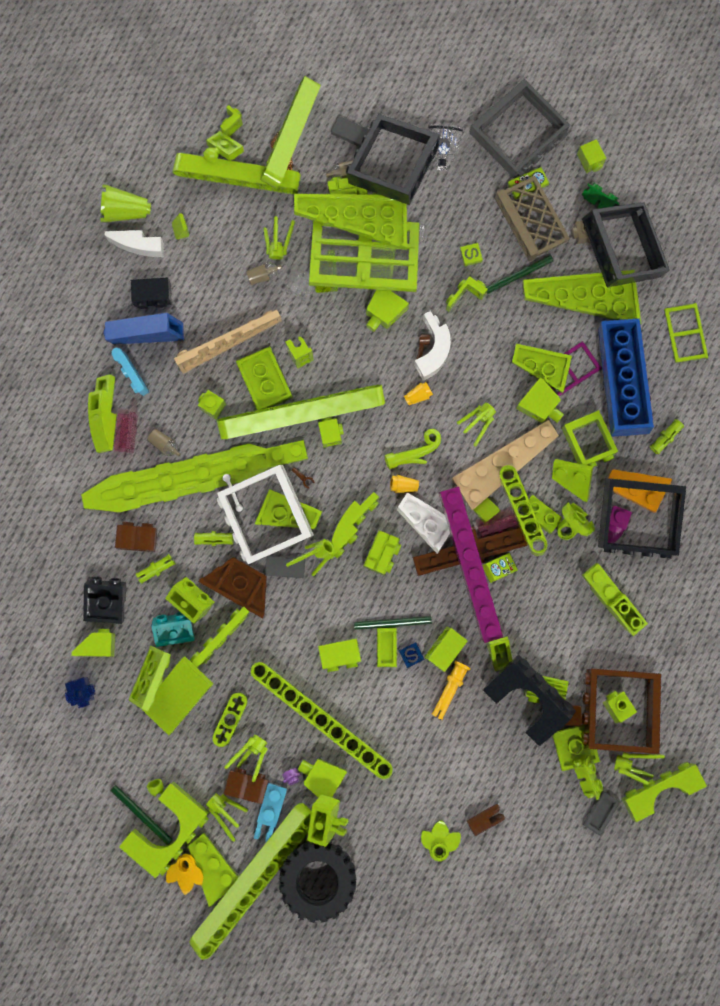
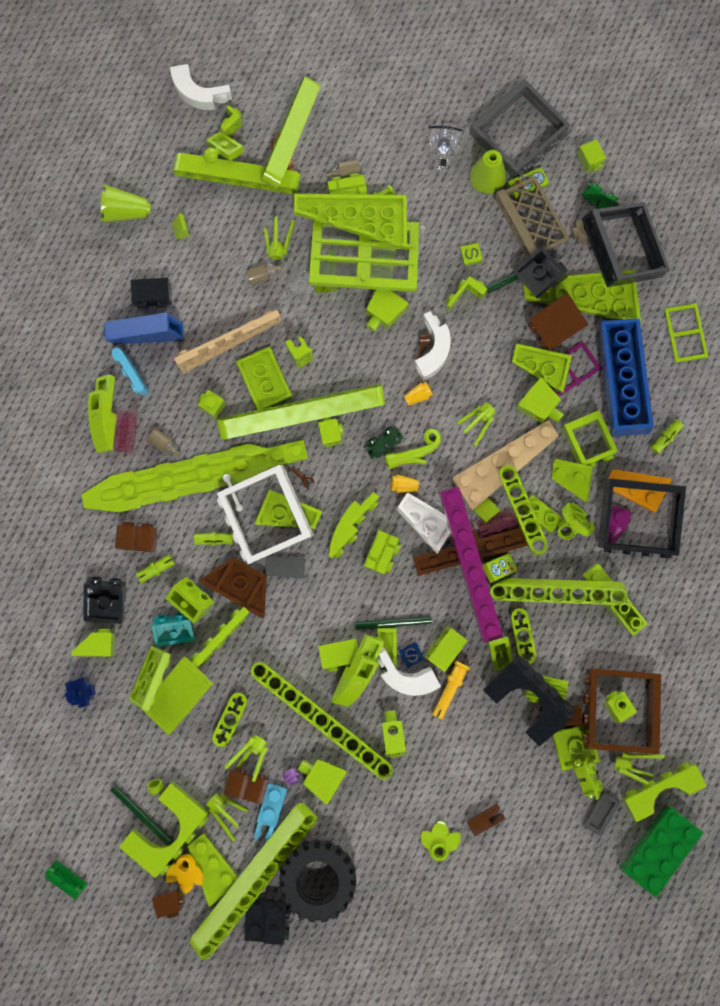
white slope [105,230,164,257] -> none
lime plant [286,539,334,576] -> none
lime brick [307,794,349,847] -> none
dark grey tile [331,116,369,147] -> none
black window [346,113,440,205] -> none
none -> green hinge [44,860,88,900]
none -> reddish brown brick [152,888,185,918]
none -> white arch [170,64,232,110]
none -> black plate [244,898,291,945]
none -> lime slope [331,634,384,707]
none -> dark green hinge [363,426,404,459]
none -> white arch [377,647,441,695]
none -> lime torso [382,710,406,758]
none -> lime cone [470,150,506,194]
none -> lime beam [490,578,628,605]
none -> lime beam [510,608,536,664]
none -> black plate [513,246,568,299]
none -> reddish brown brick [527,293,588,351]
none -> green brick [619,805,704,898]

